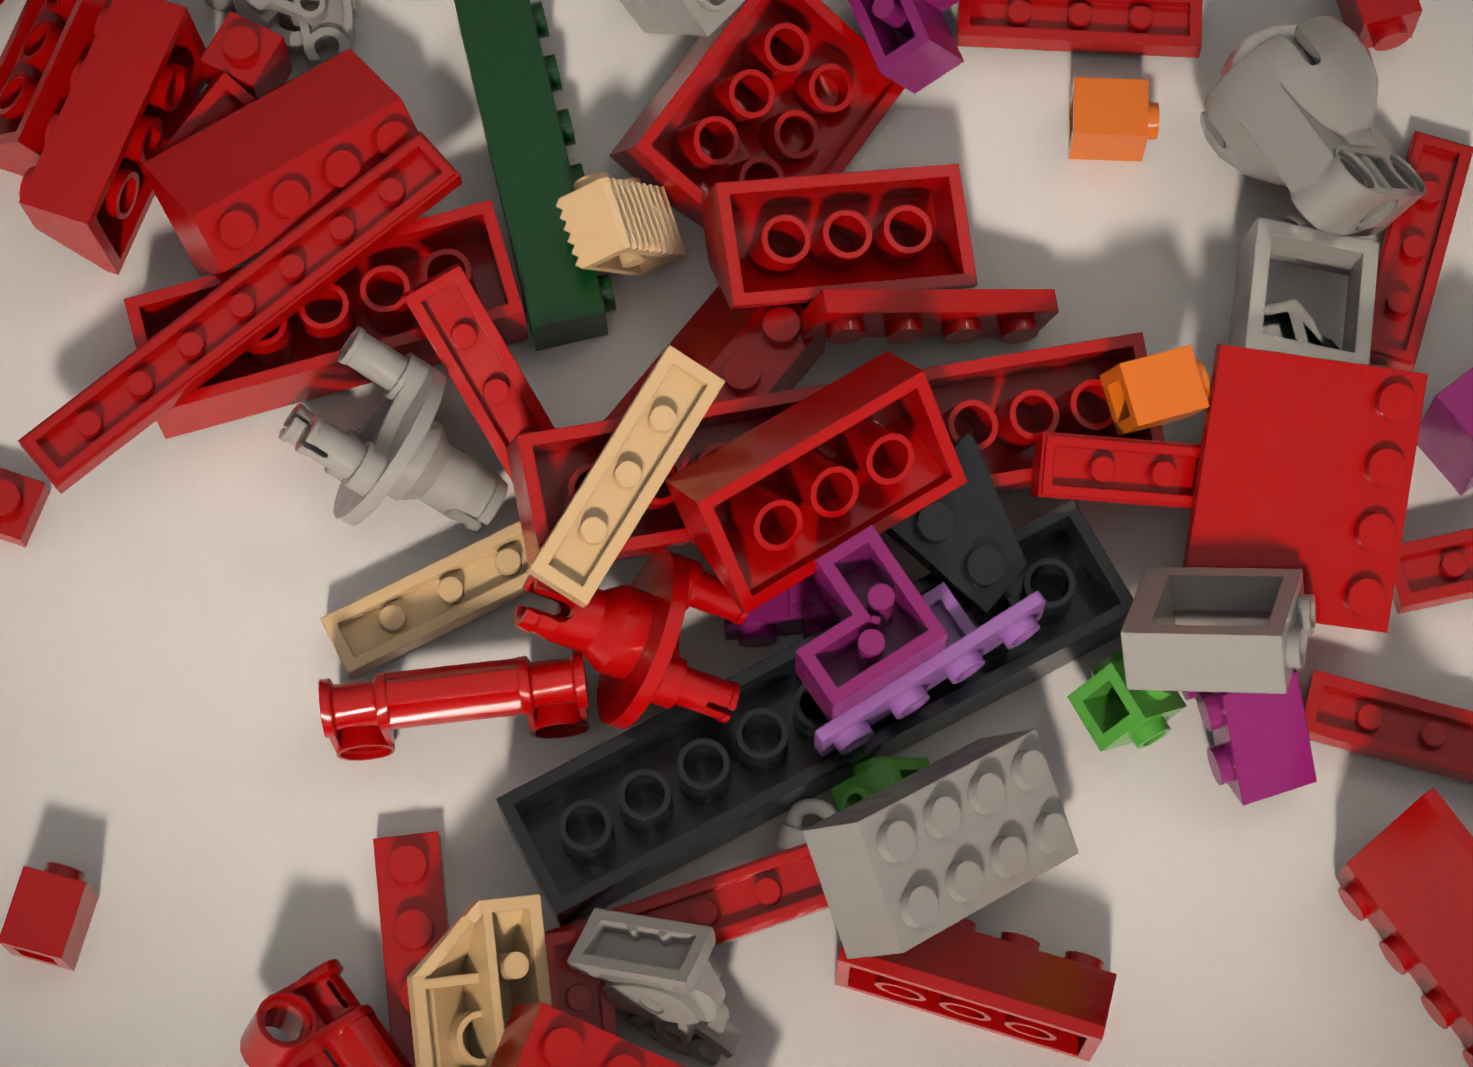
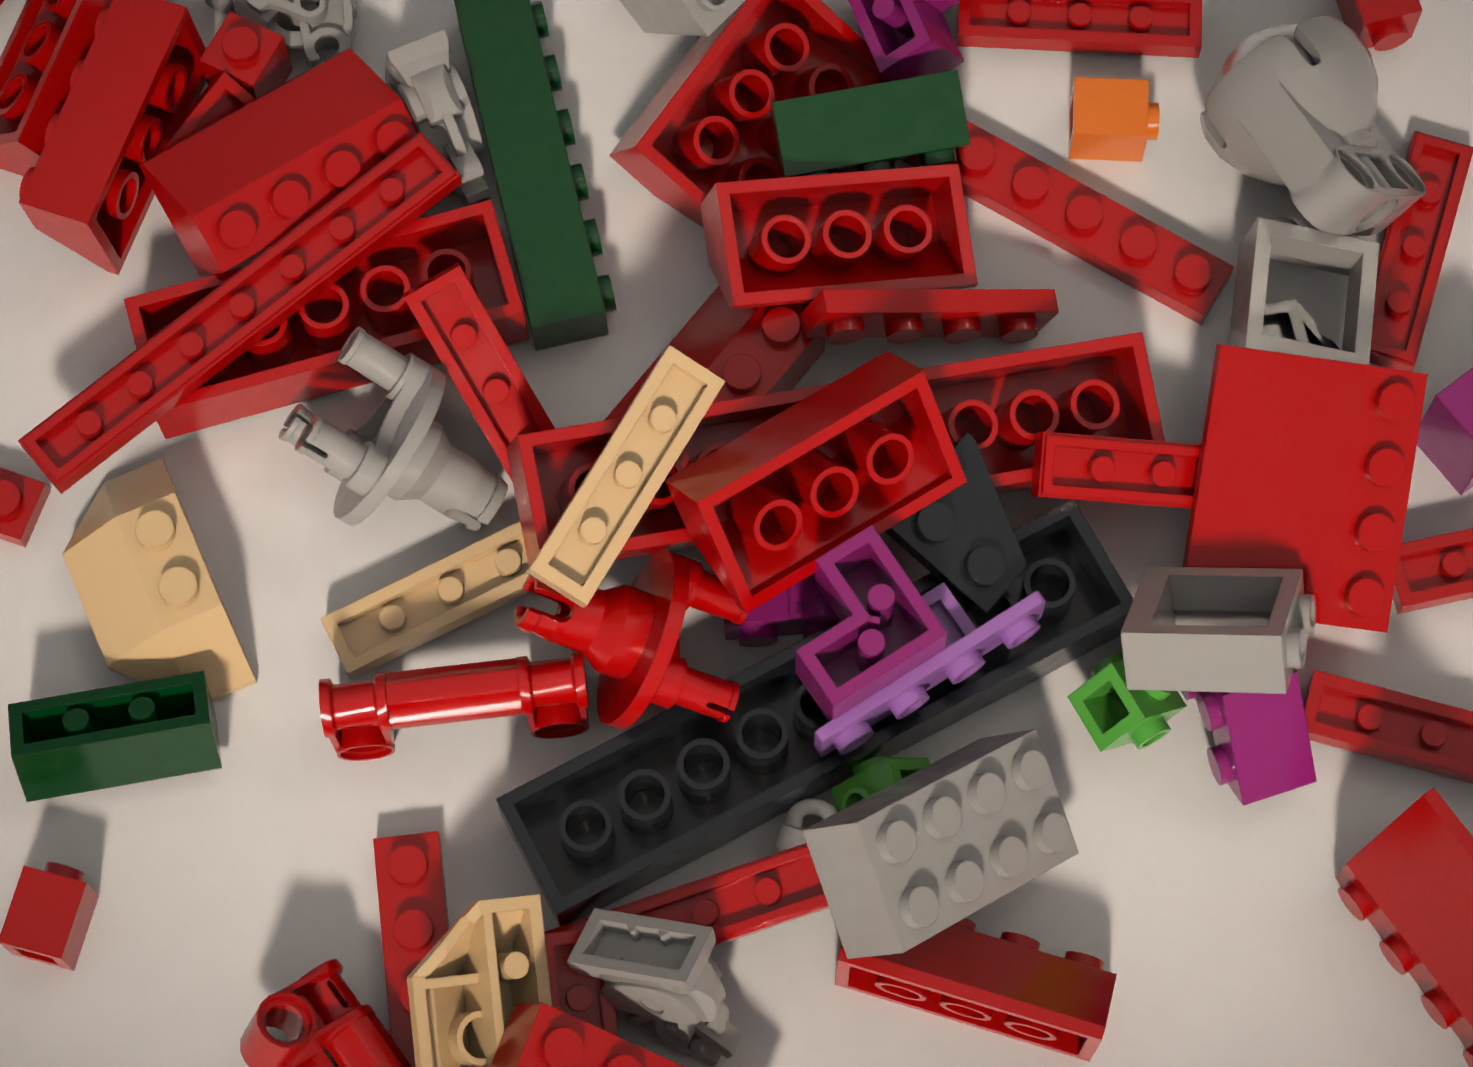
tan brick [556,172,687,277] -> none
orange brick [1099,344,1210,437] -> none
none -> dark green brick [8,671,222,802]
none -> tan wedge [62,458,257,702]
none -> light grey piece [385,29,491,205]
none -> dark green brick [769,70,970,177]
none -> red plate [902,120,1234,325]

